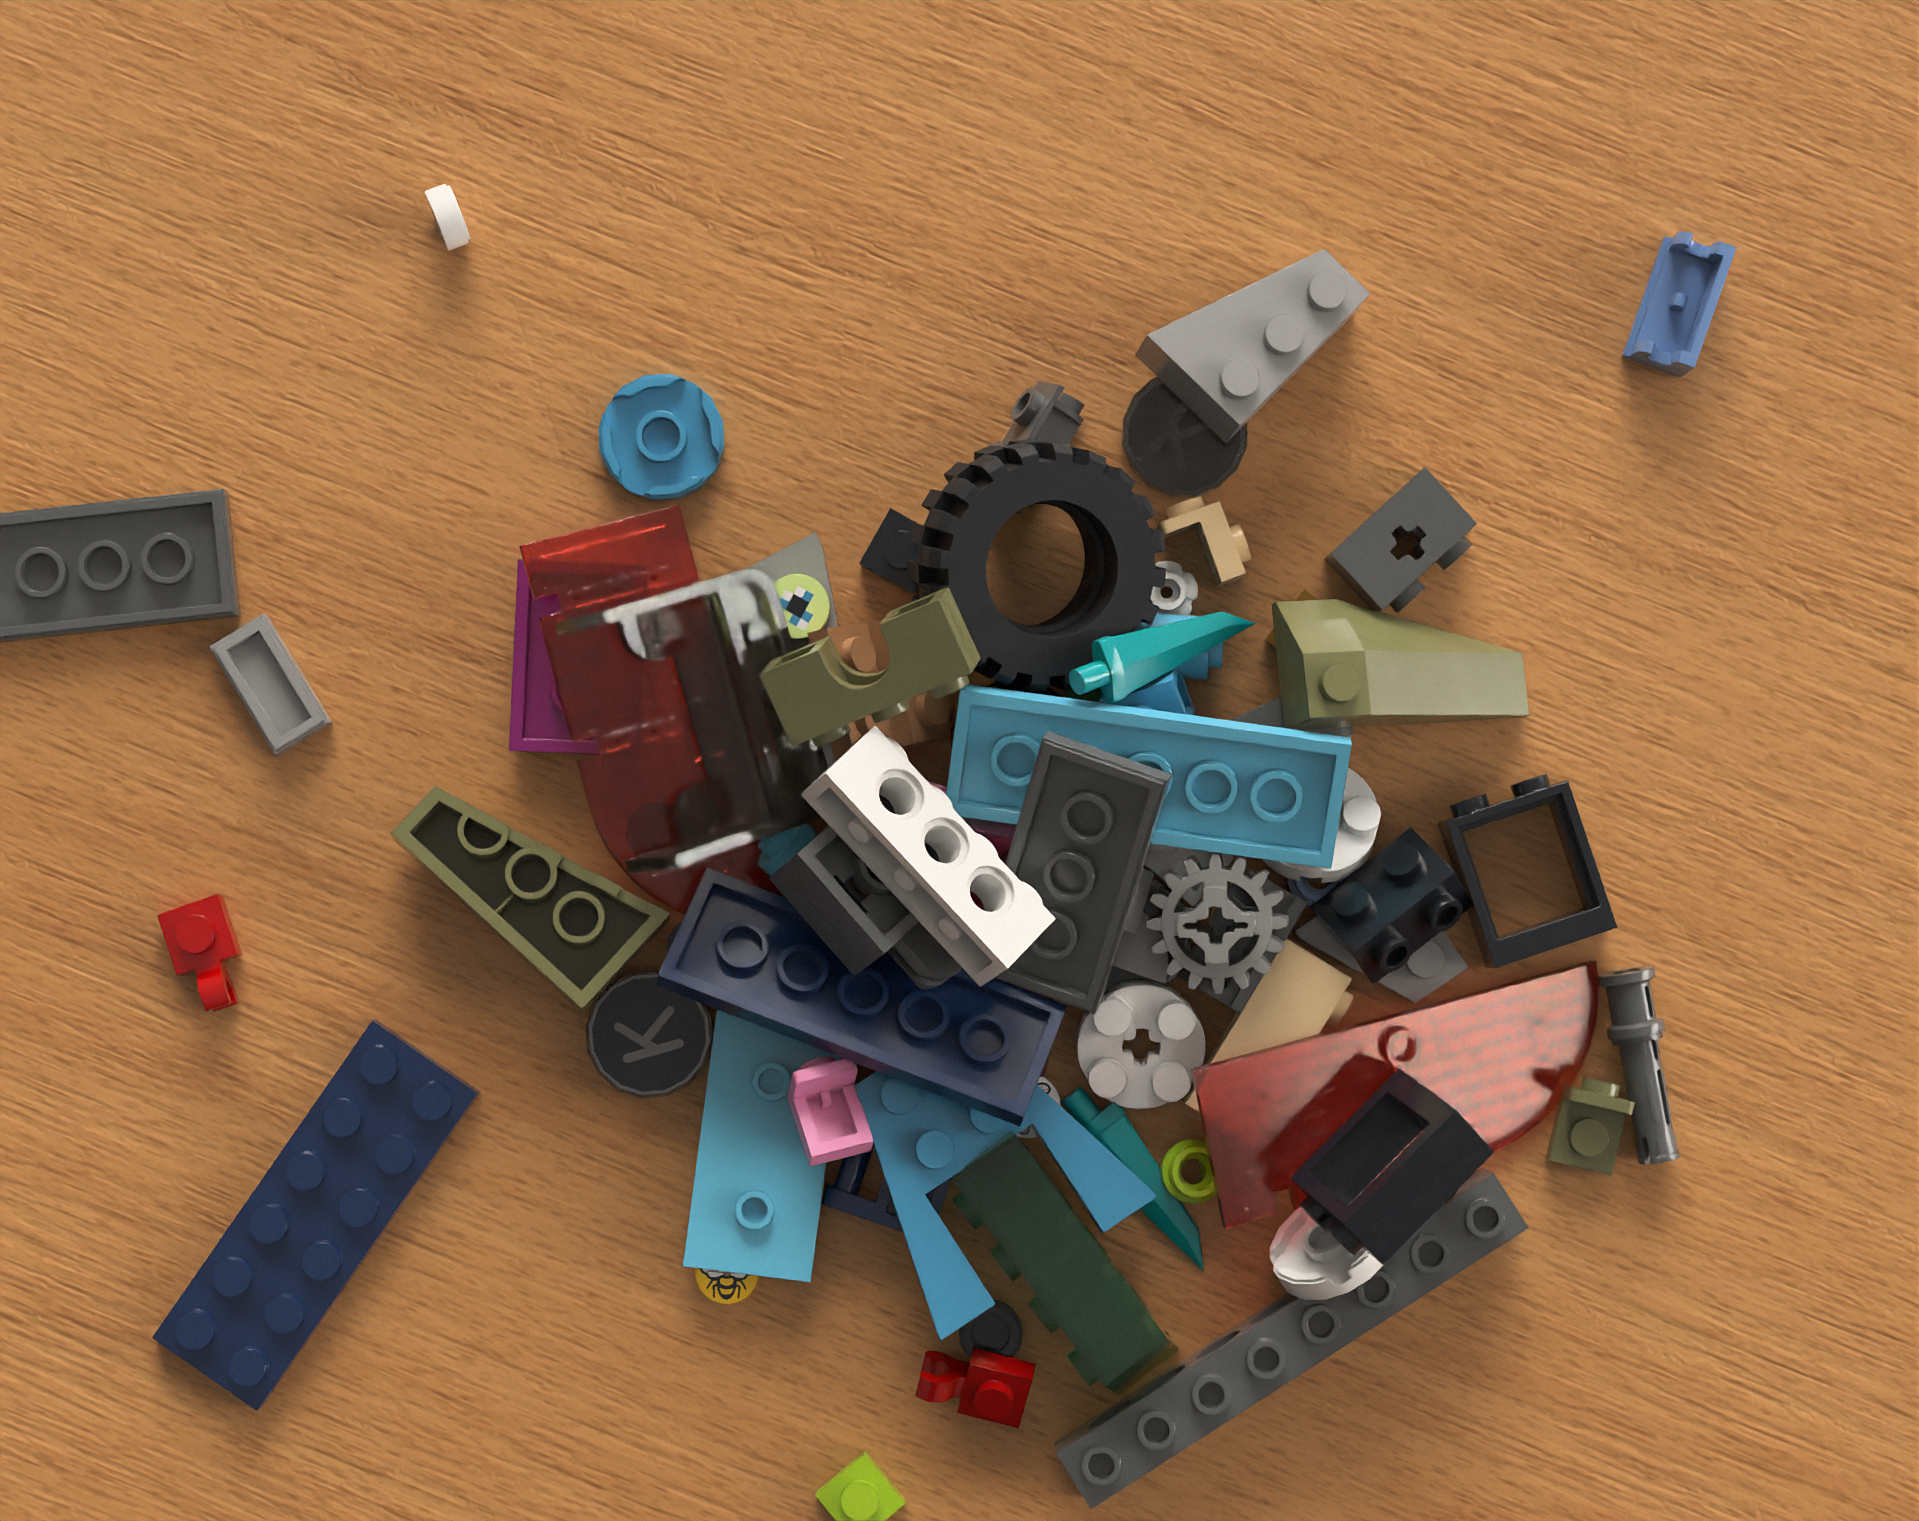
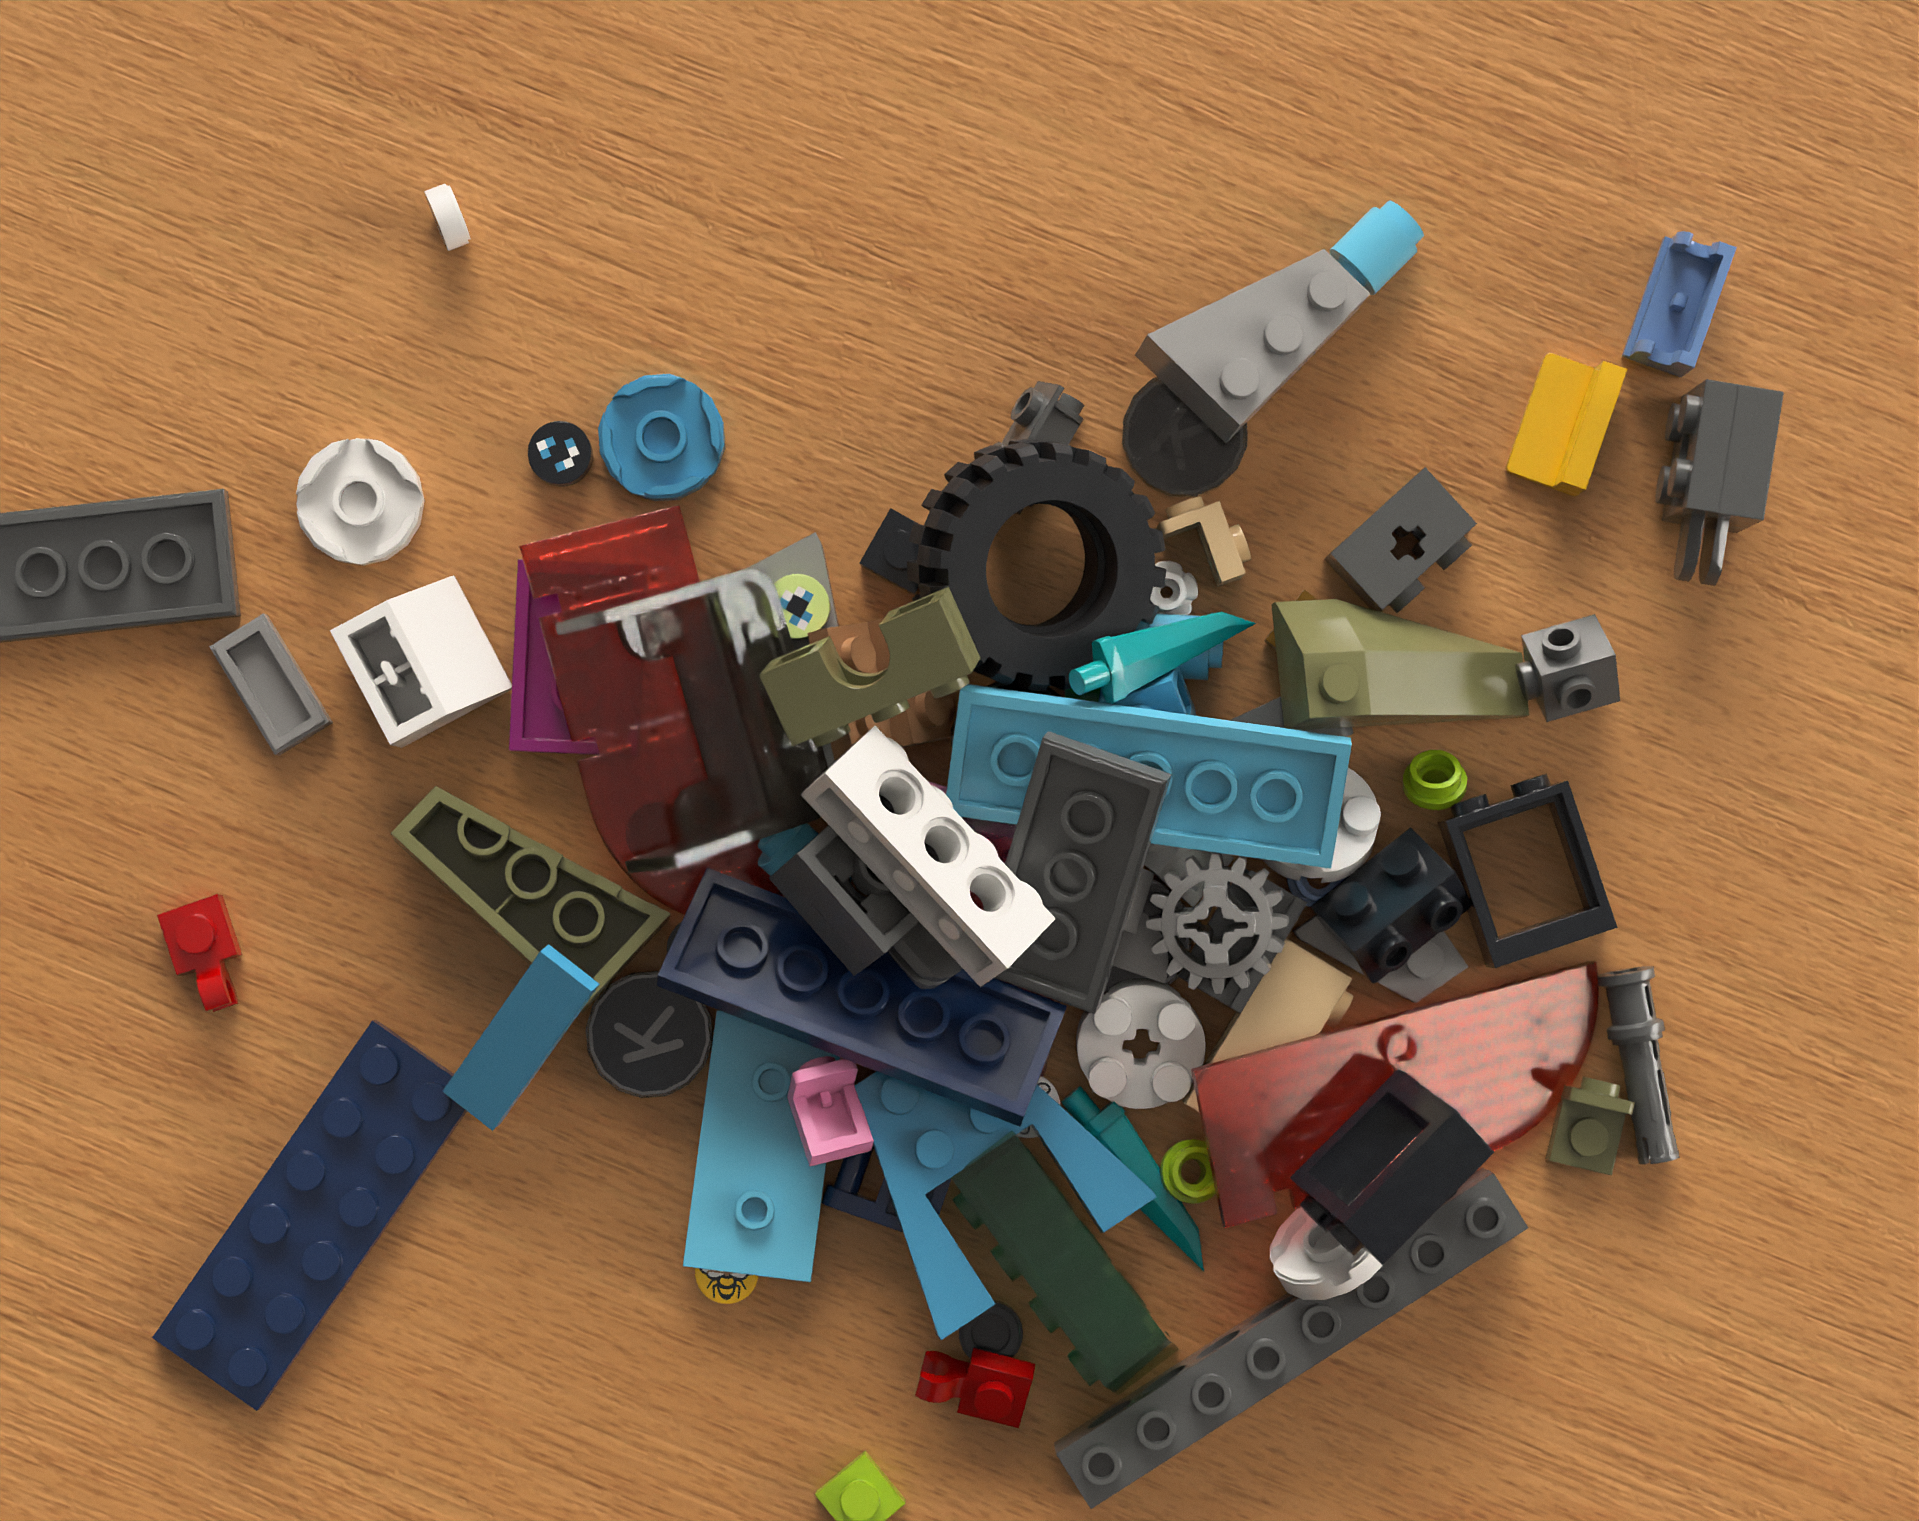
none -> white tile [296,438,425,566]
none -> white slope [330,576,512,748]
none -> dark azure tile [442,944,600,1131]
none -> black tile [528,421,593,487]
none -> medium azure brick [1329,200,1424,295]
none -> lime plate [1403,750,1467,810]
none -> yellow panel [1505,353,1628,497]
none -> dark grey brick [1516,614,1620,722]
none -> dark grey brick [1655,379,1784,586]

